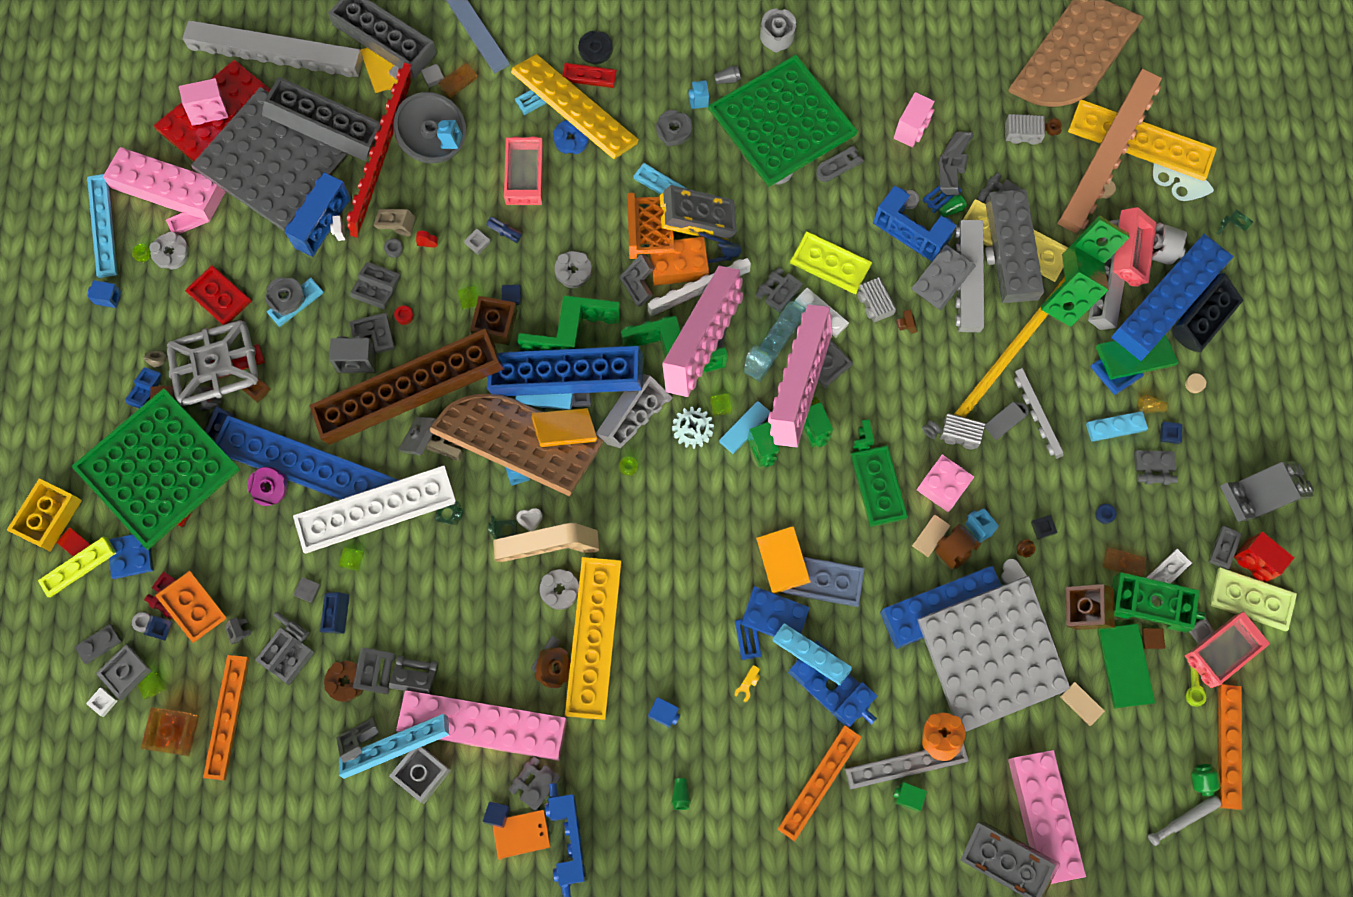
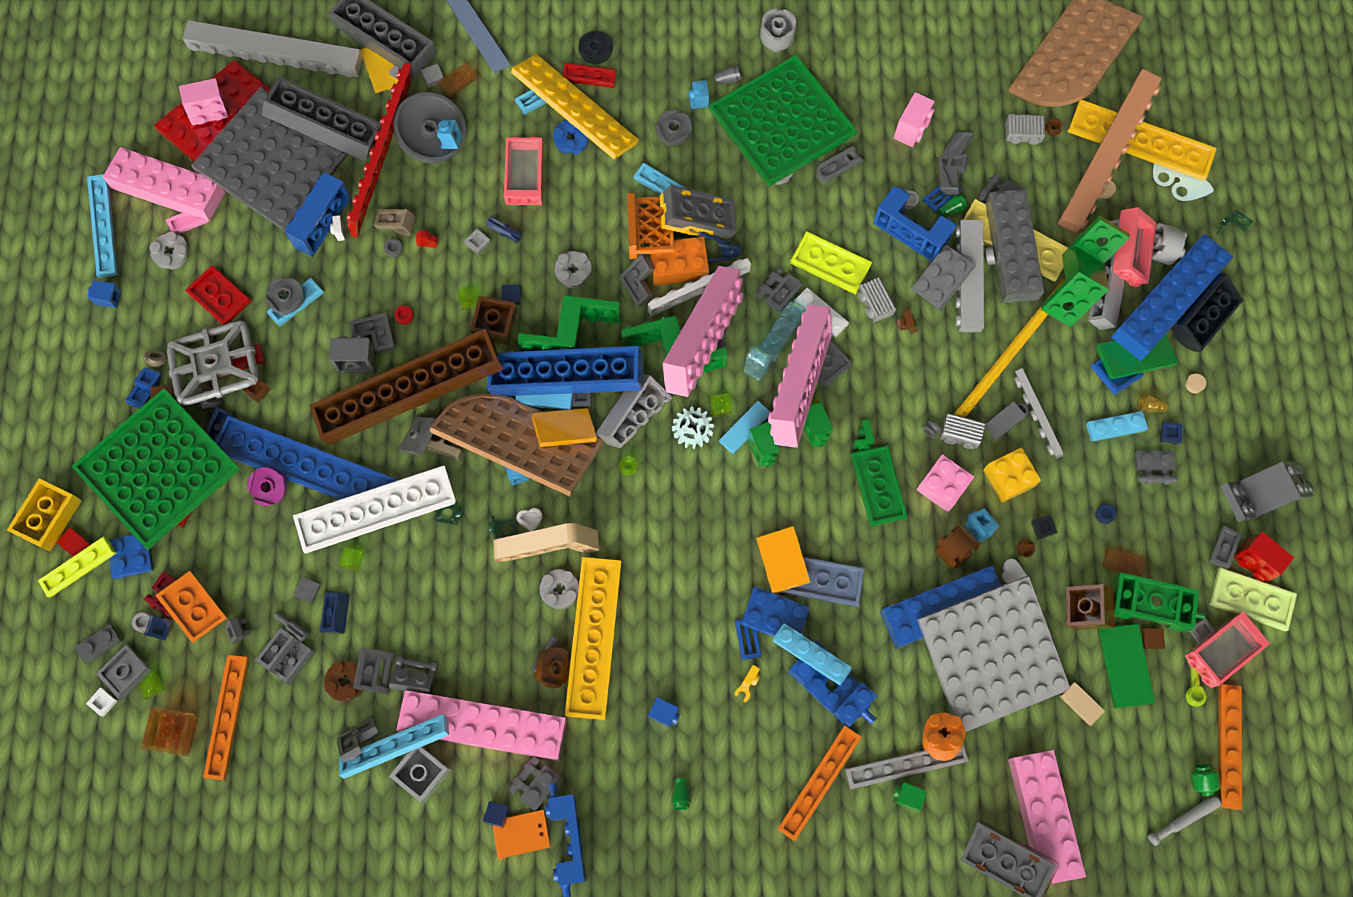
clear neon green plate [132,244,151,262] -> none
dark grey slope [350,262,401,310] -> none
tan tile [912,514,951,557] -> none
white plate [1146,549,1192,601] -> none
none -> yellow brick [983,447,1041,503]

